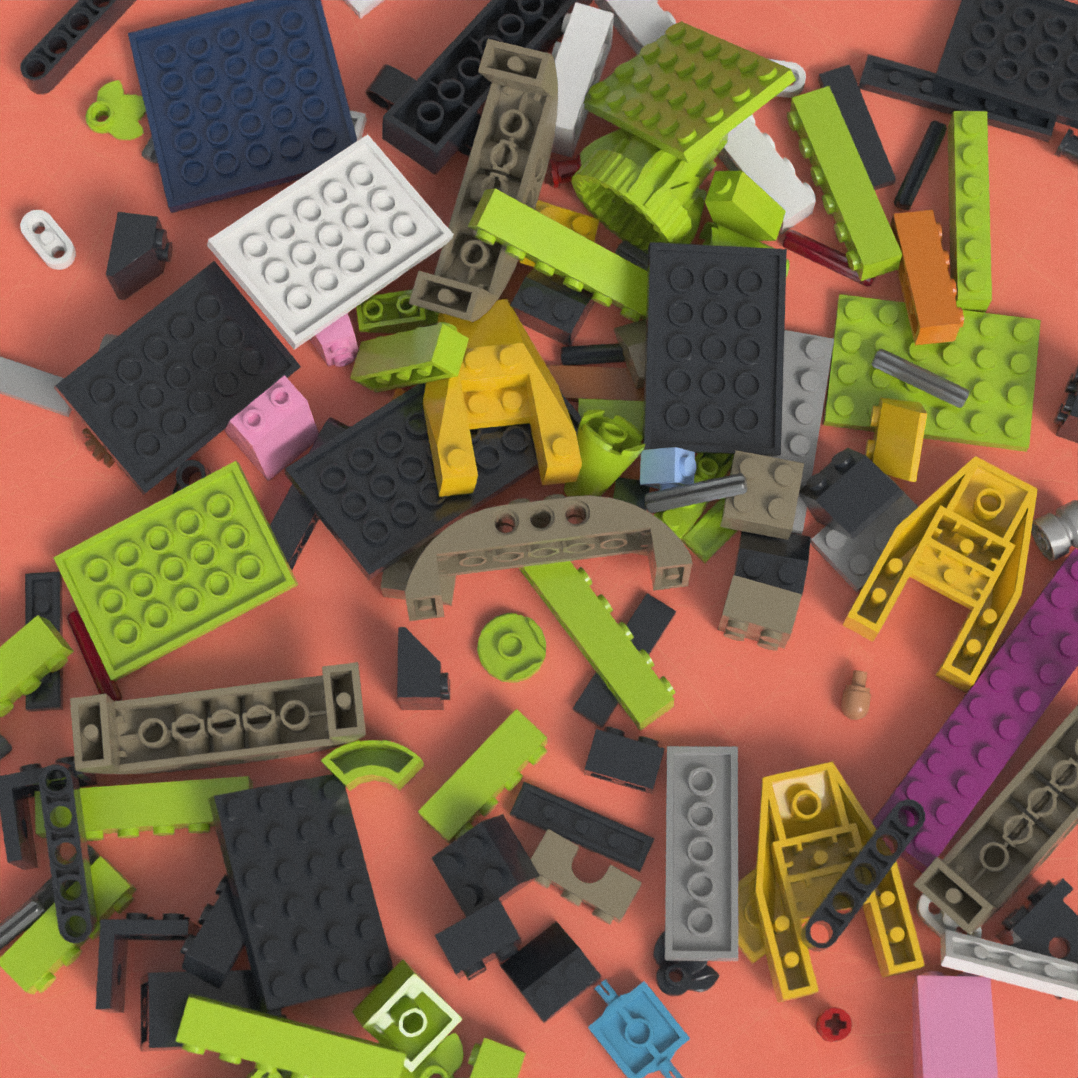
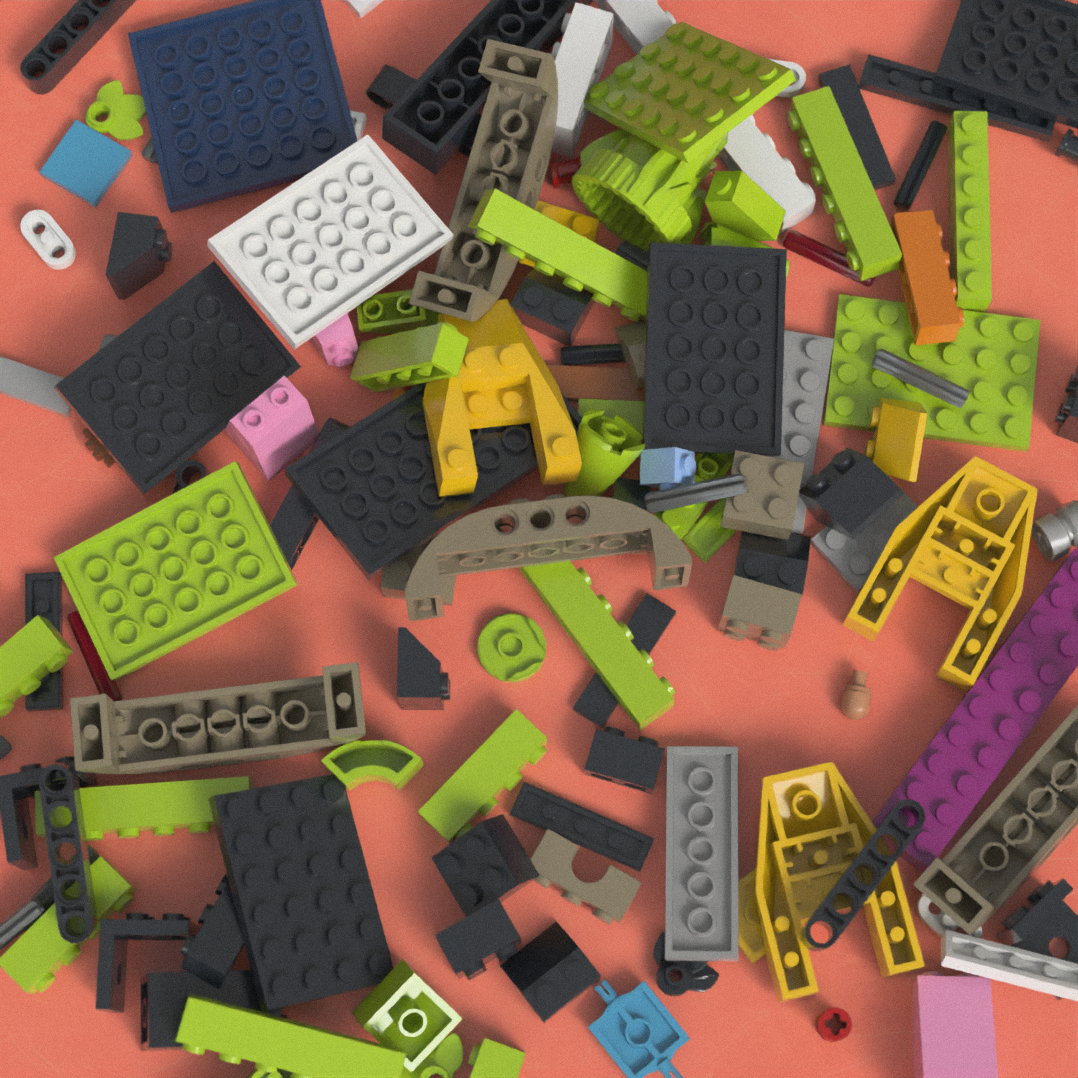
none -> dark azure tile [39,120,132,207]

